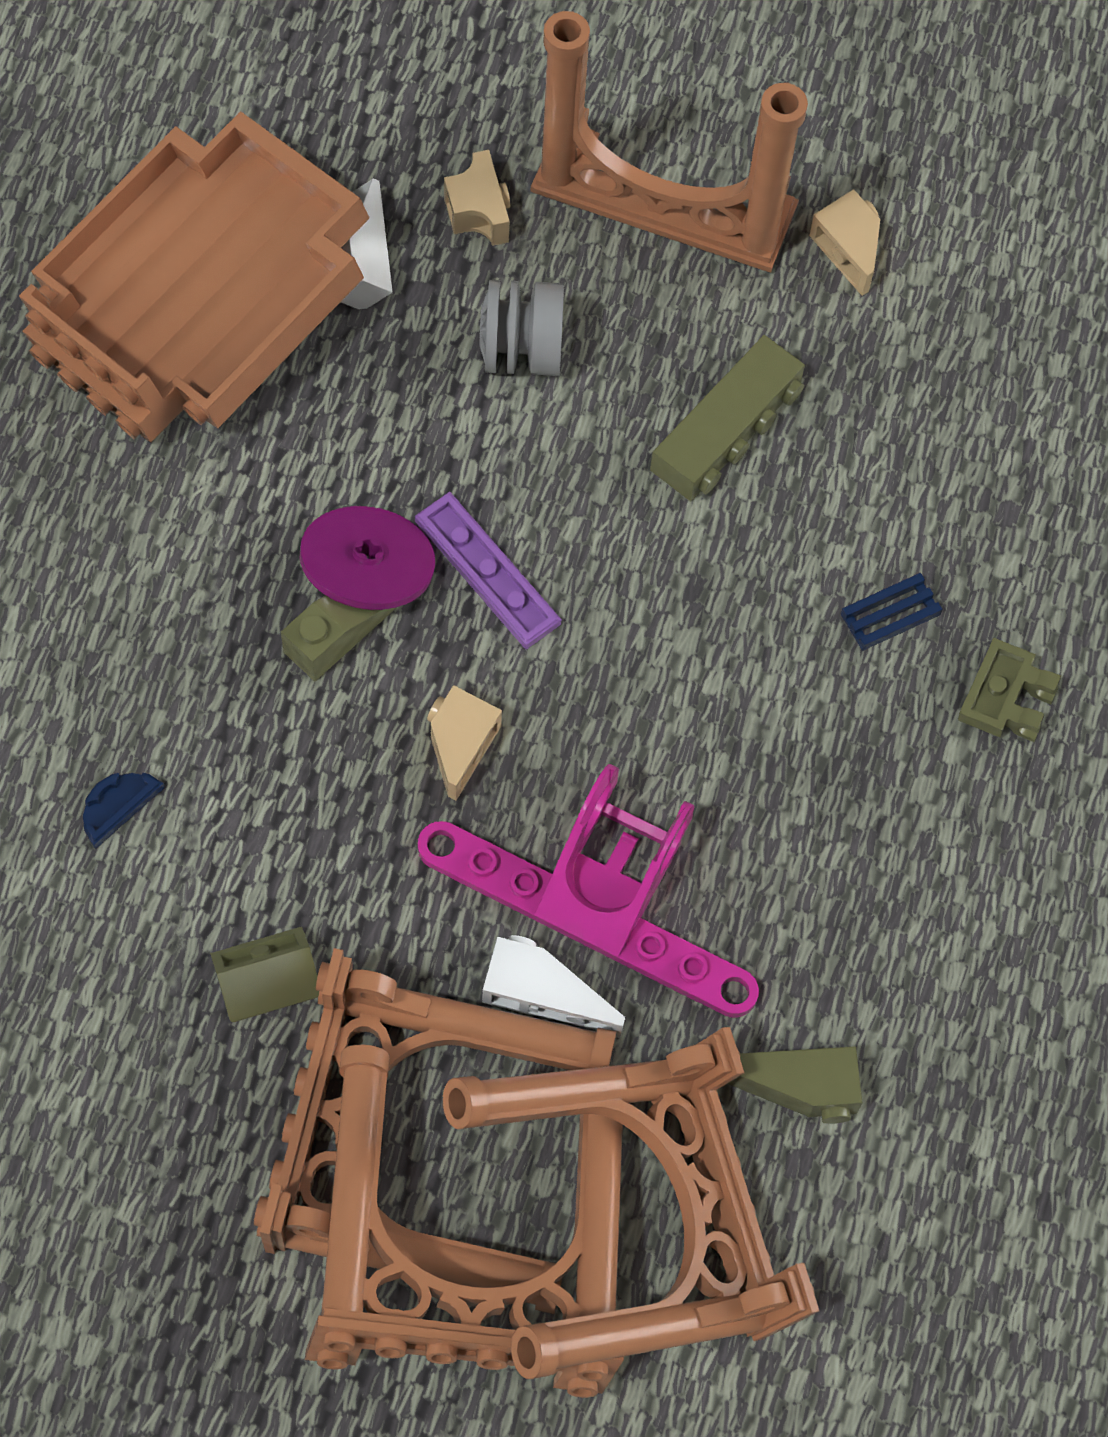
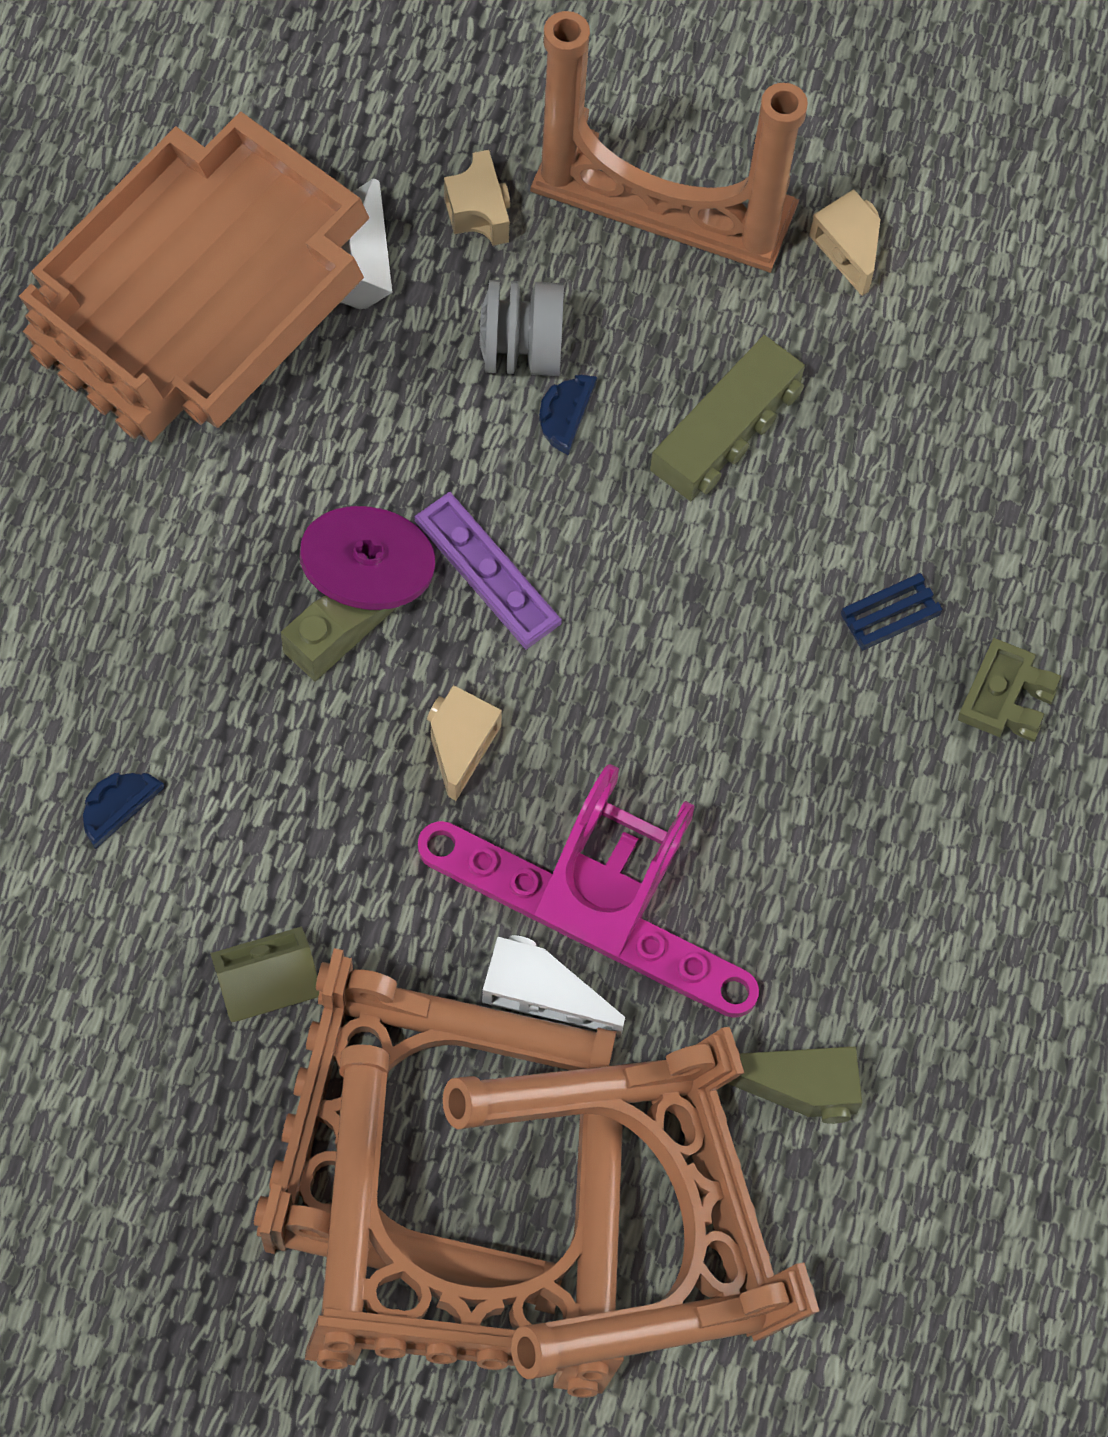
none -> dark blue tile [539,374,597,455]

